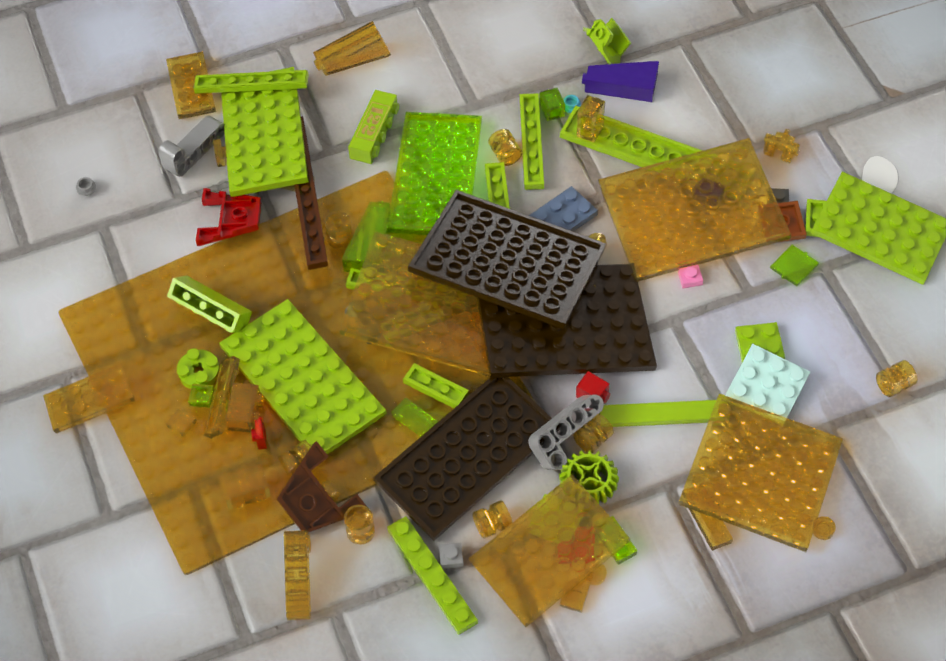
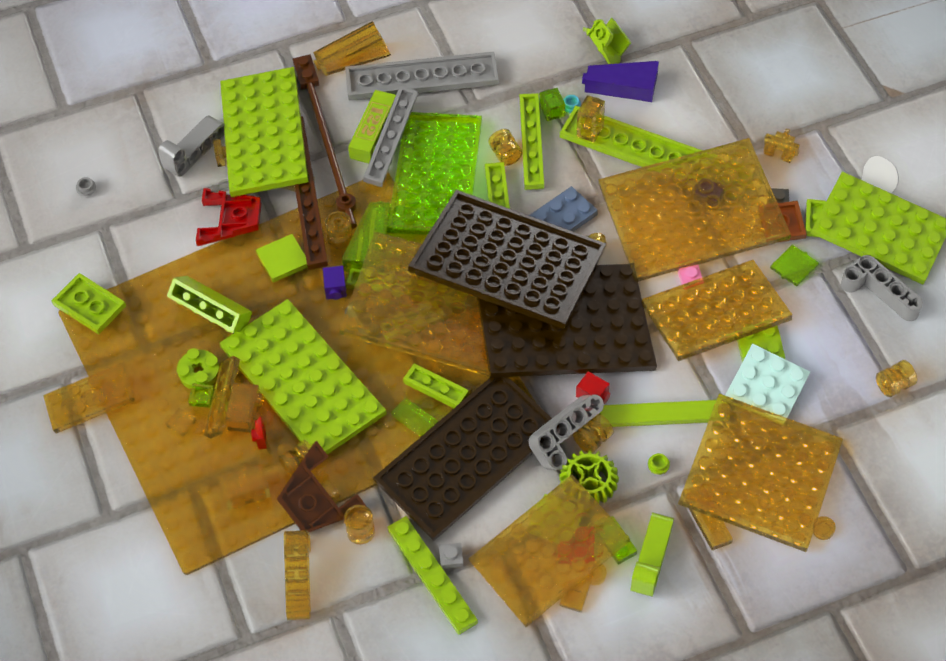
clear yellow plate [166,52,216,119] -> none
lime tile [194,70,309,94] -> none
clear yellow wheel [472,500,513,539] -> none
none -> lime plate [51,273,126,335]
none -> lime tile [256,234,308,283]
none -> reddish brown bar [292,54,357,229]
none -> dark purple brick [323,266,347,300]
none -> light grey plate [345,51,499,100]
none -> light grey plate [363,86,418,187]
none -> lime beam [630,512,674,597]
none -> clear yellow plate [642,260,792,361]
none -> lime plate [648,453,670,475]
none -> light grey beam [841,255,923,321]

